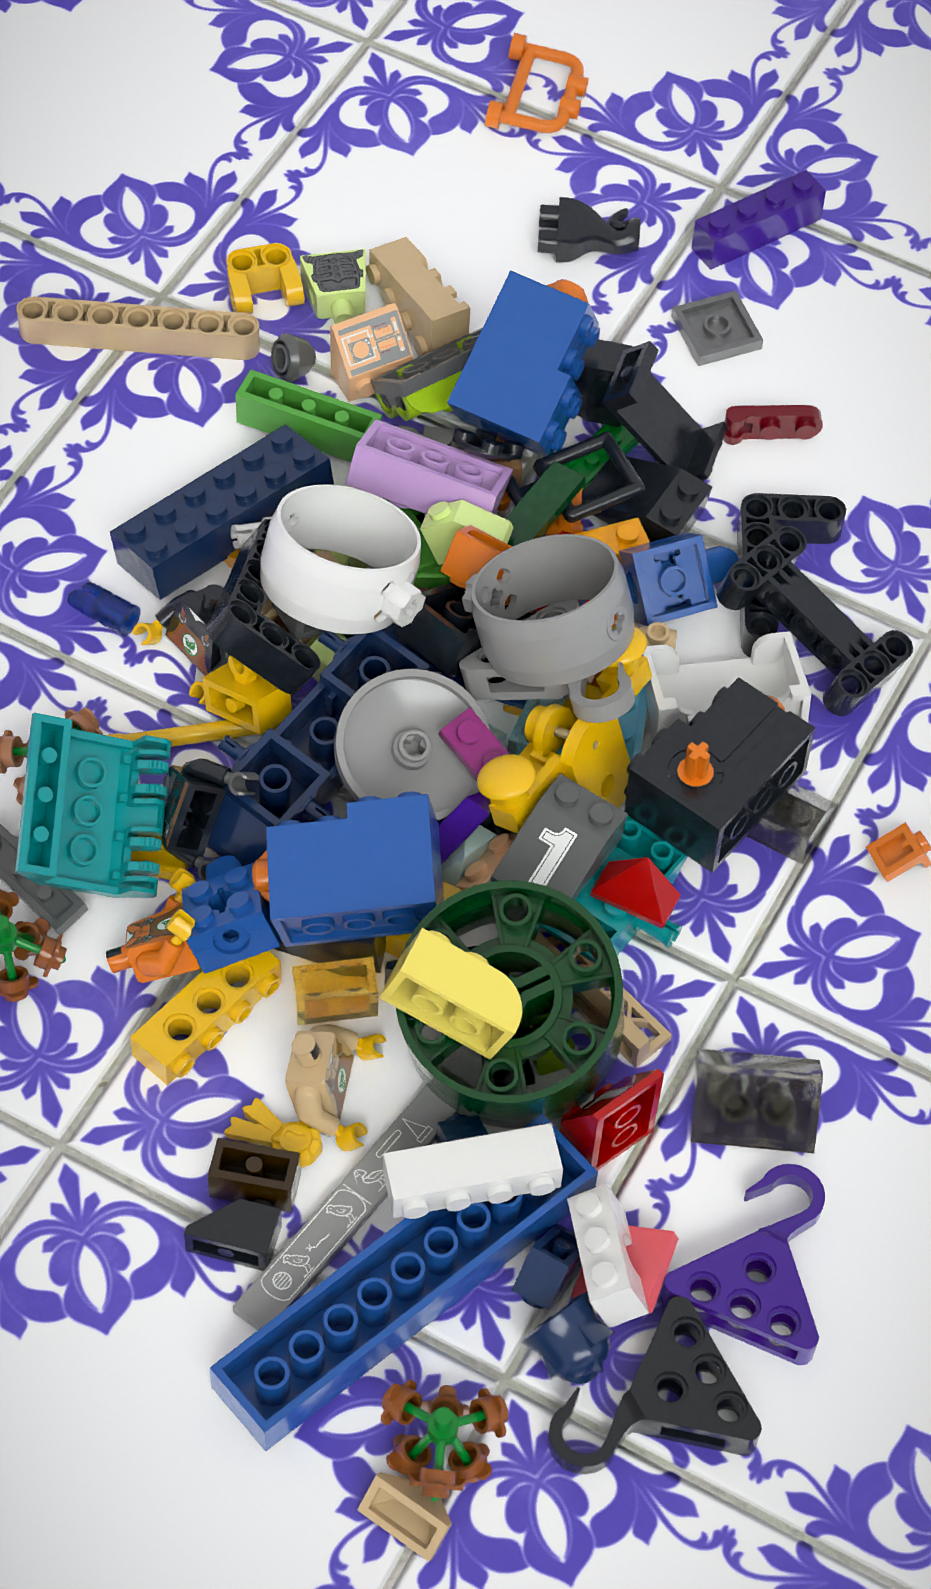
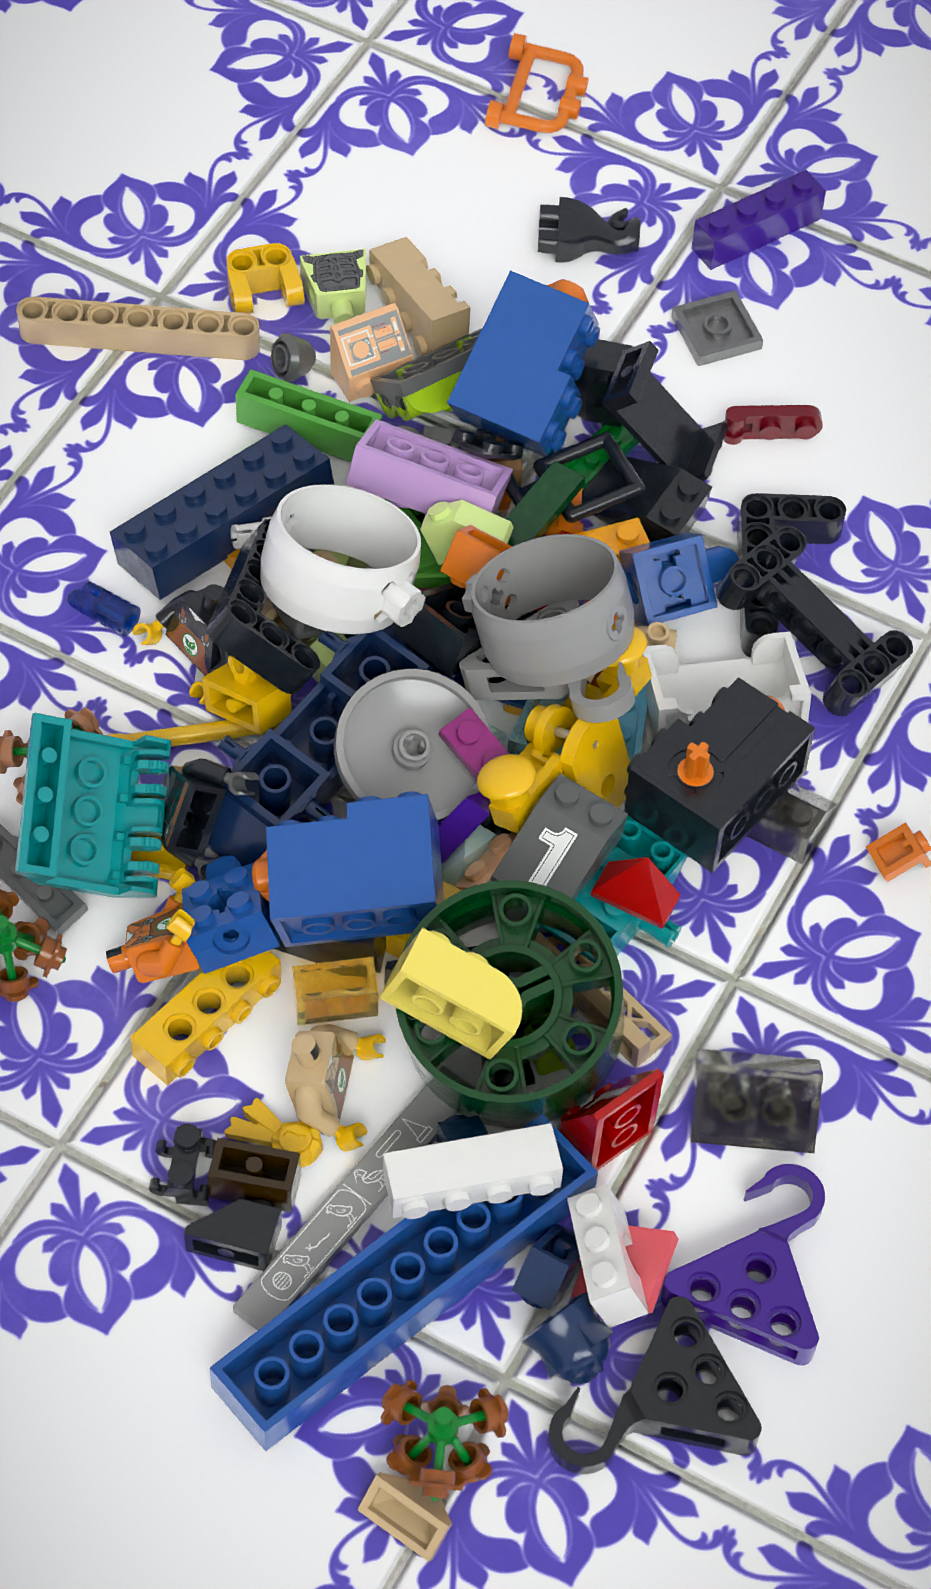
none -> black piece [149,1124,217,1206]

